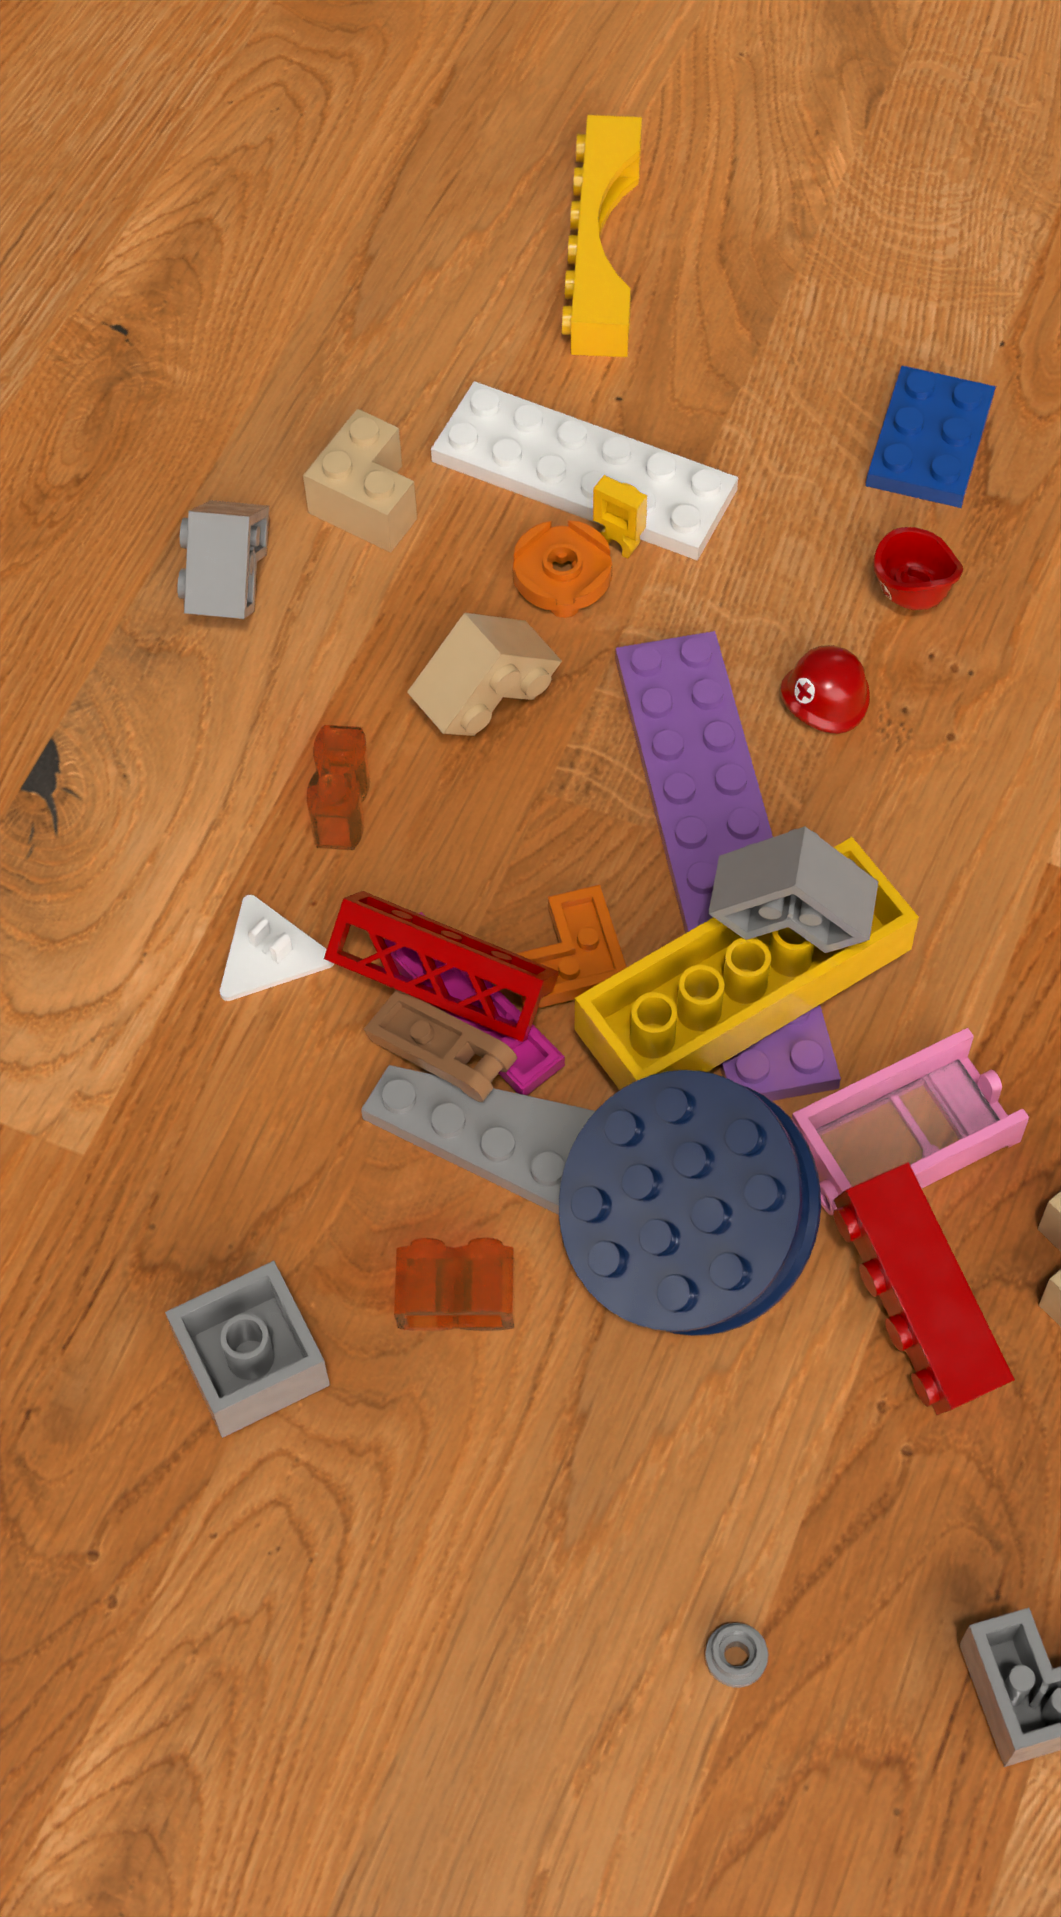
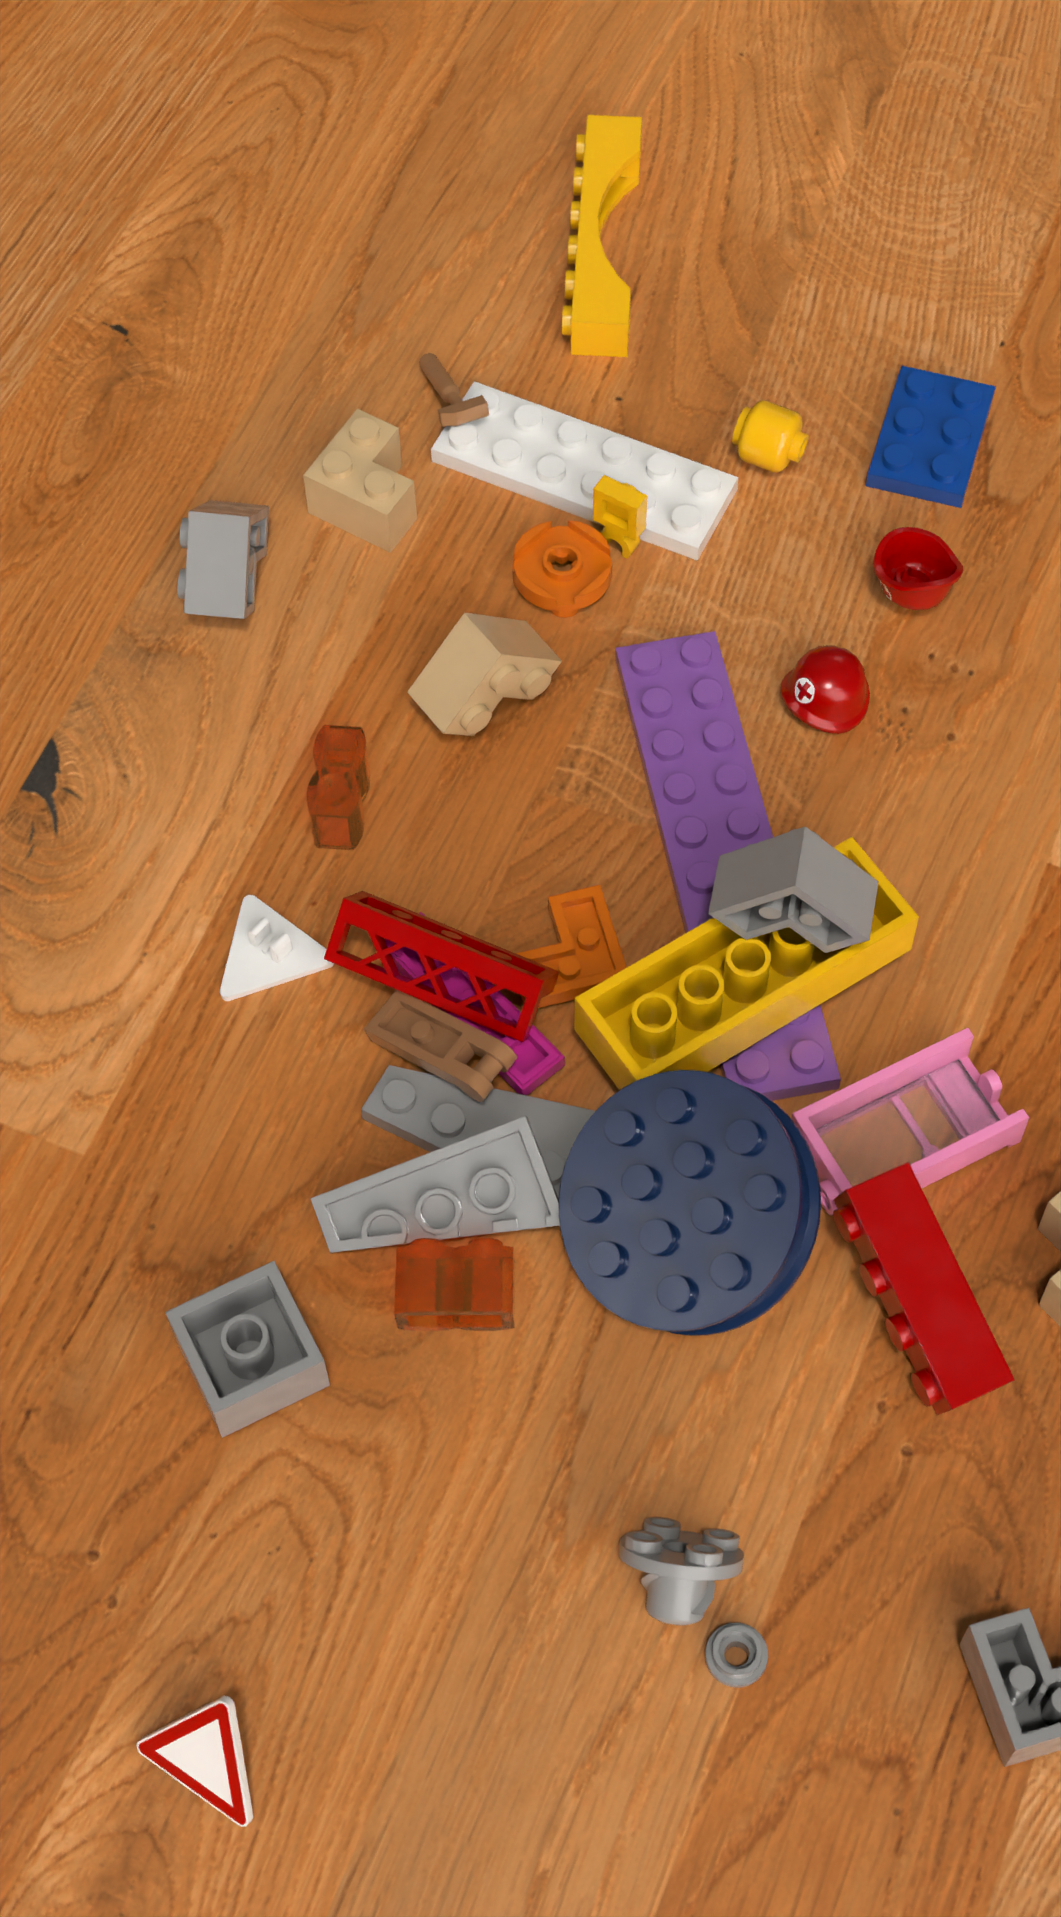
none -> piece [137,1696,253,1827]
none -> light grey wing [310,1116,560,1253]
none -> medium nougat piece [419,353,489,426]
none -> light grey plate [619,1517,744,1625]
none -> yellow head [732,400,809,472]

